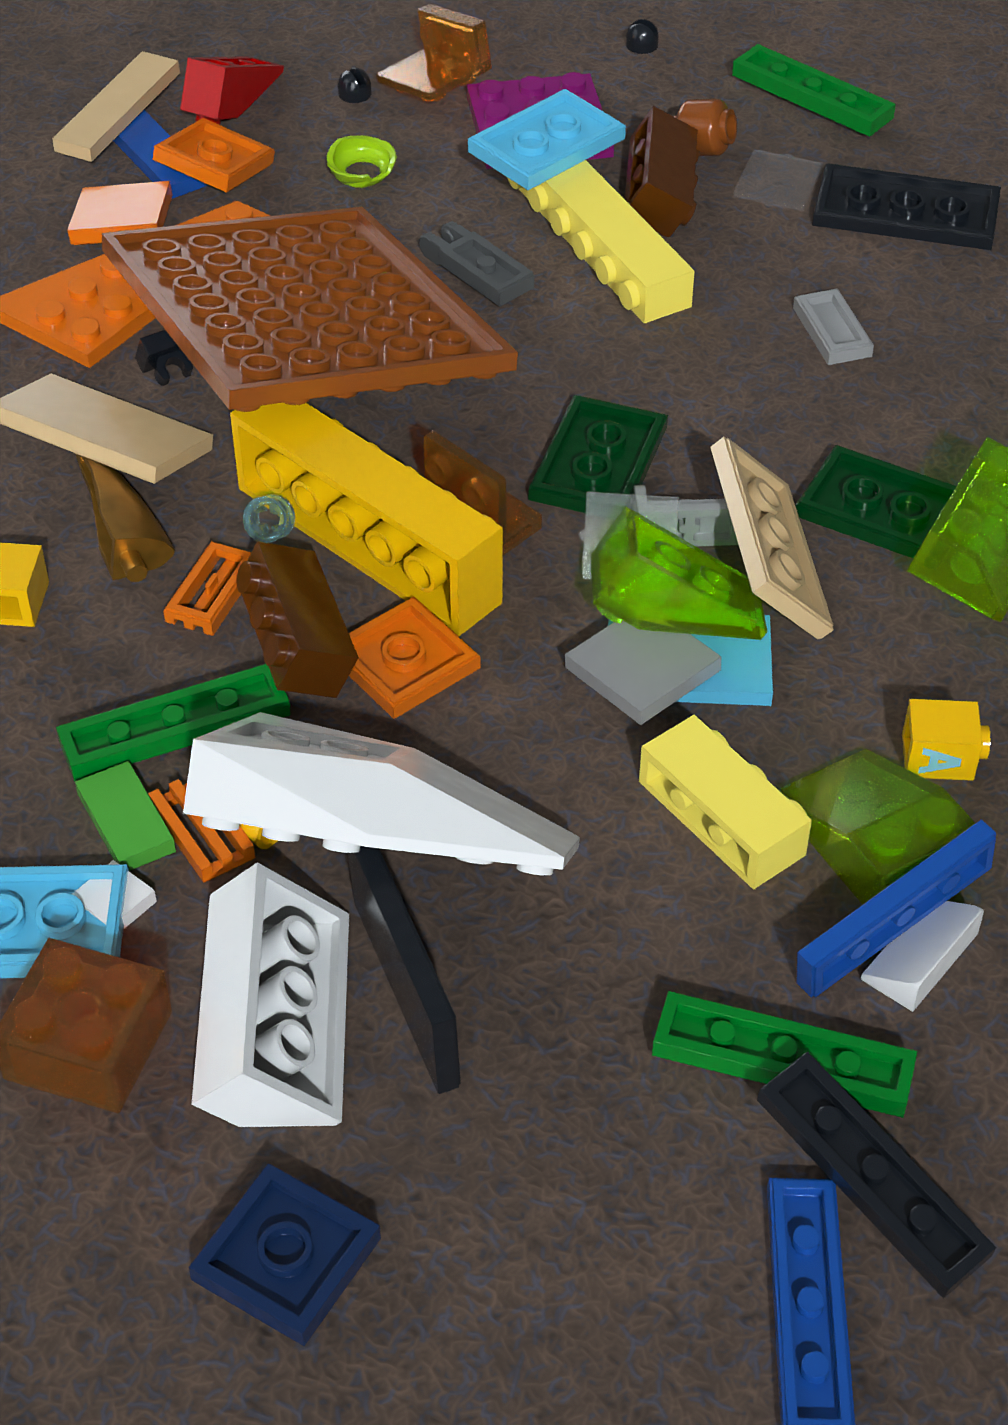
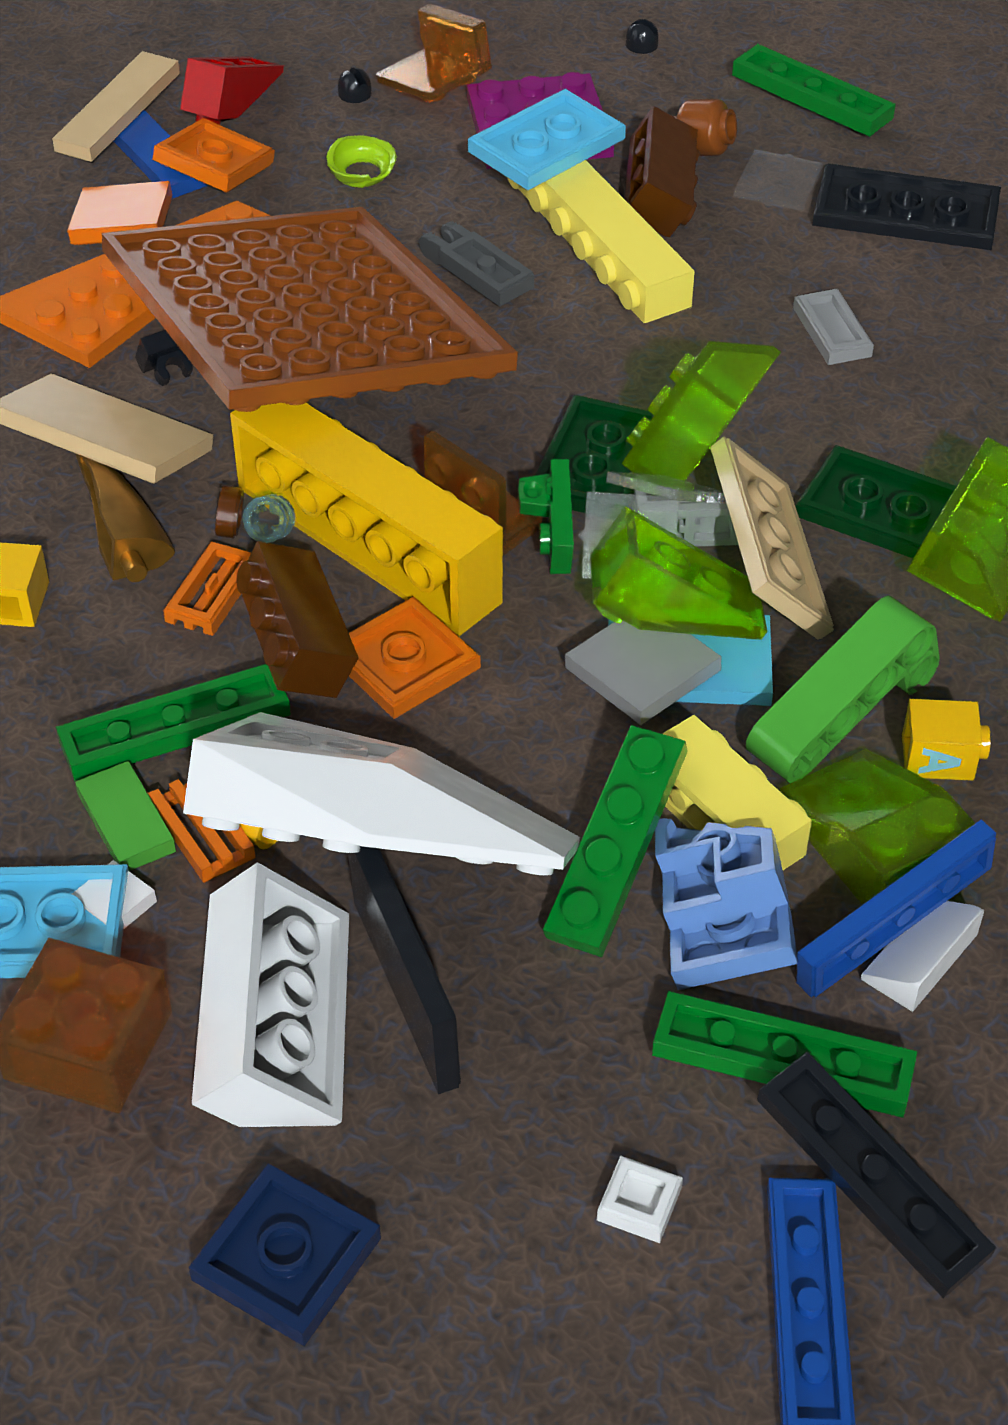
none -> reddish brown tile [215,485,244,539]
none -> green hinge [518,459,574,574]
none -> green plate [543,725,688,957]
none -> white tile [597,1156,683,1243]
none -> clear piece [606,472,726,503]
none -> clear neon green slope [622,341,781,500]
none -> medium blue slope [655,818,798,990]
none -> bright green beam [746,596,940,784]

